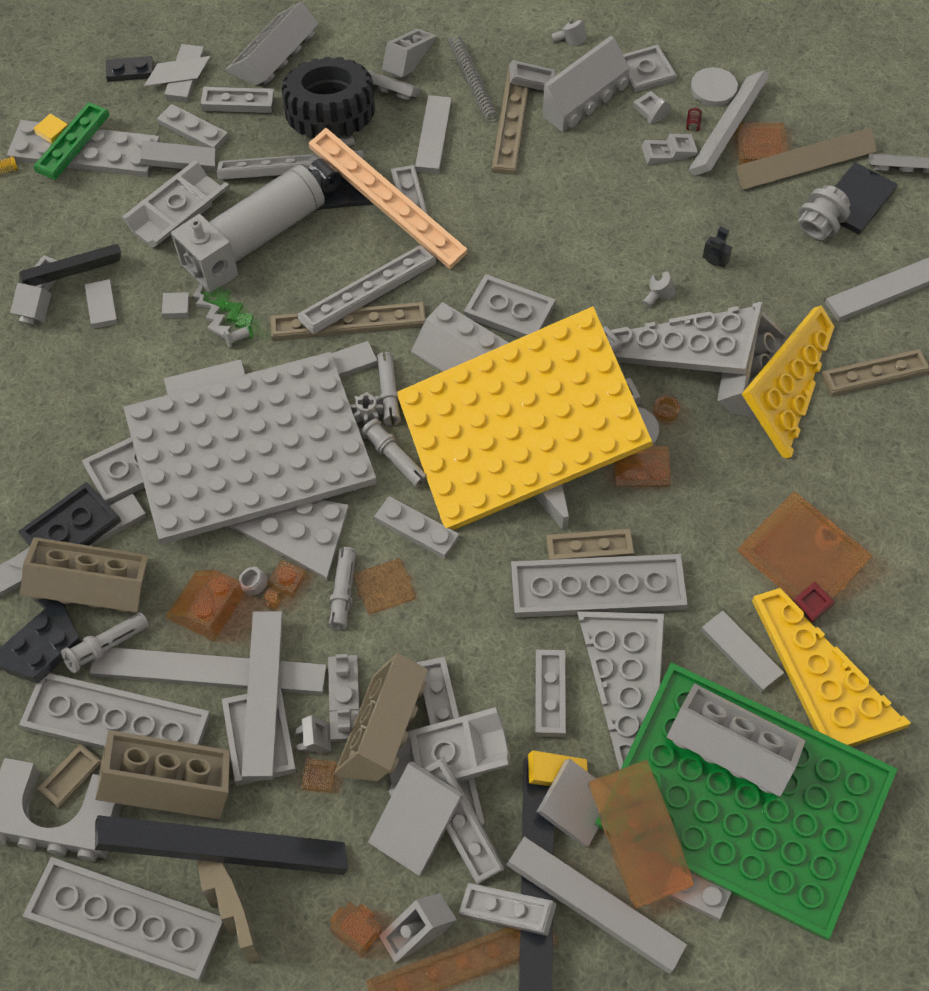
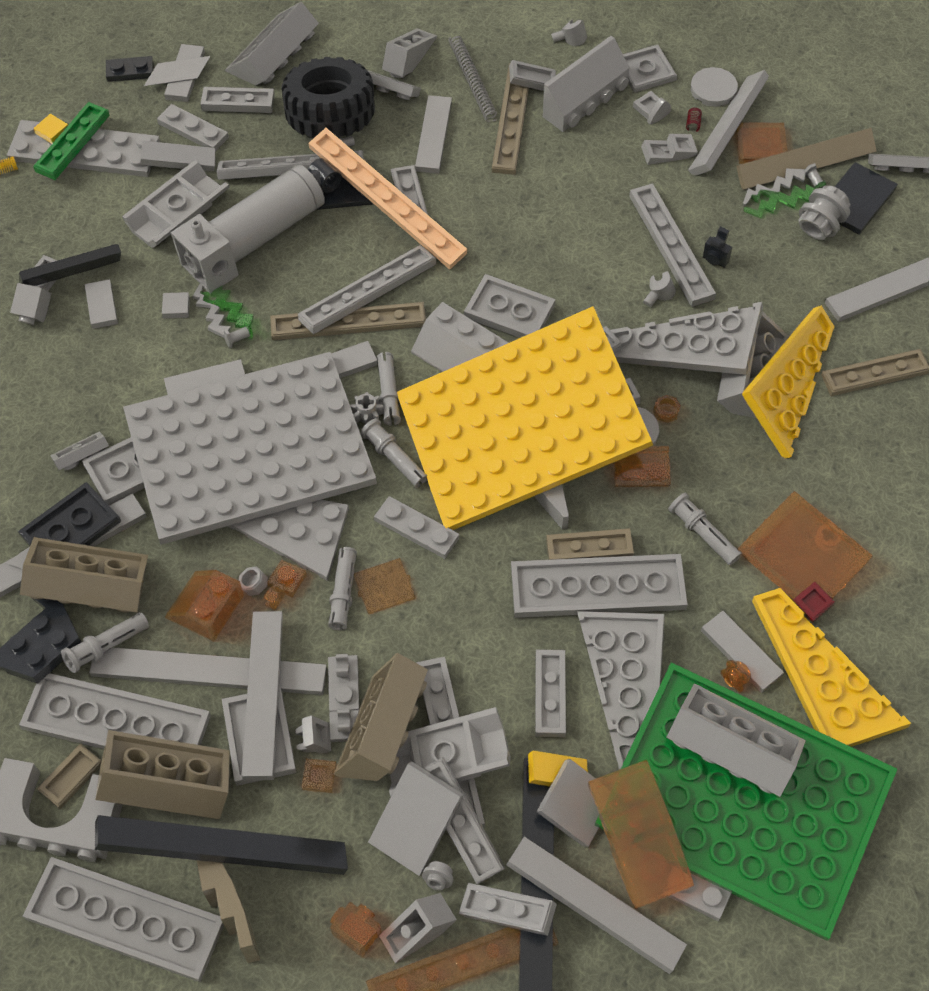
none -> light grey plate [50,431,109,470]
none -> light grey plate [422,861,454,890]
none -> light grey plate [629,183,716,307]
none -> light grey pin [668,493,742,566]
none -> clear orange plate [721,660,751,693]
none -> piece [743,163,827,218]

